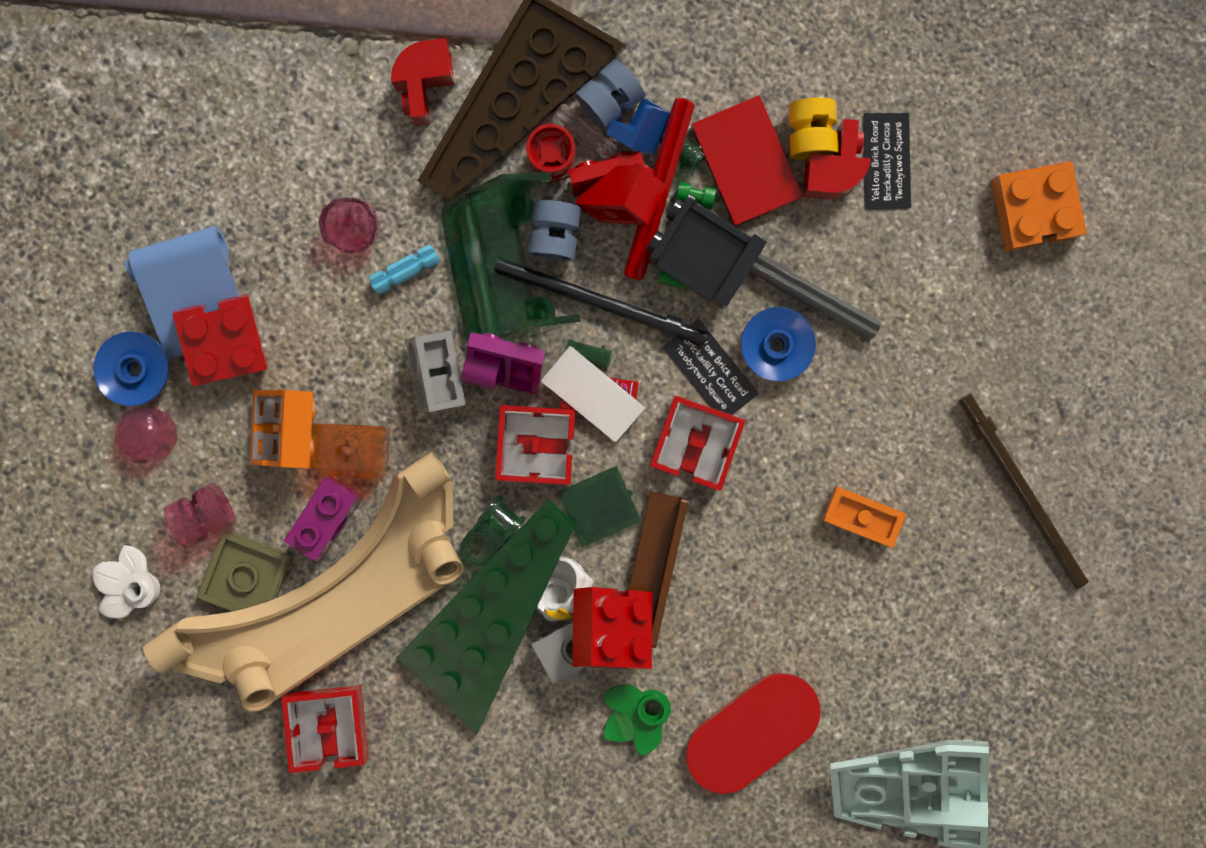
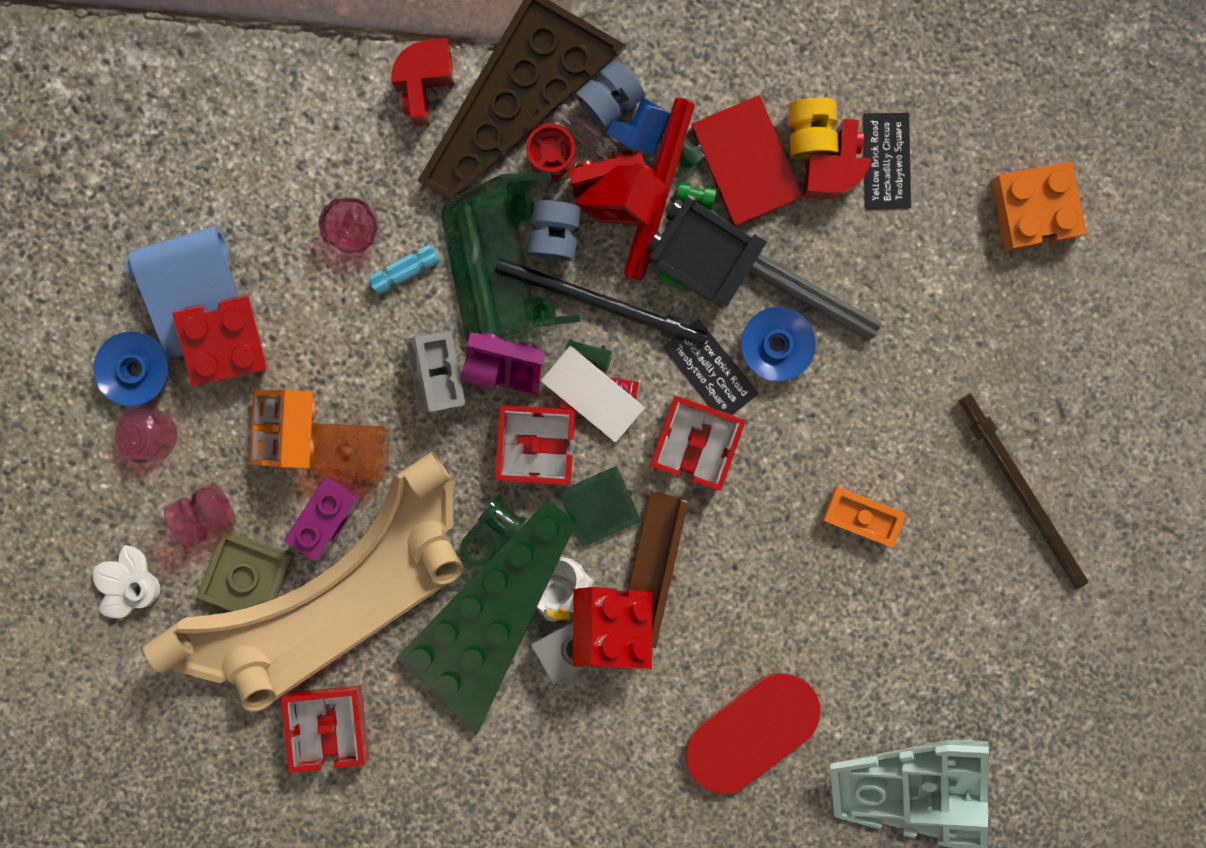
green plate [602,684,671,756] -> none

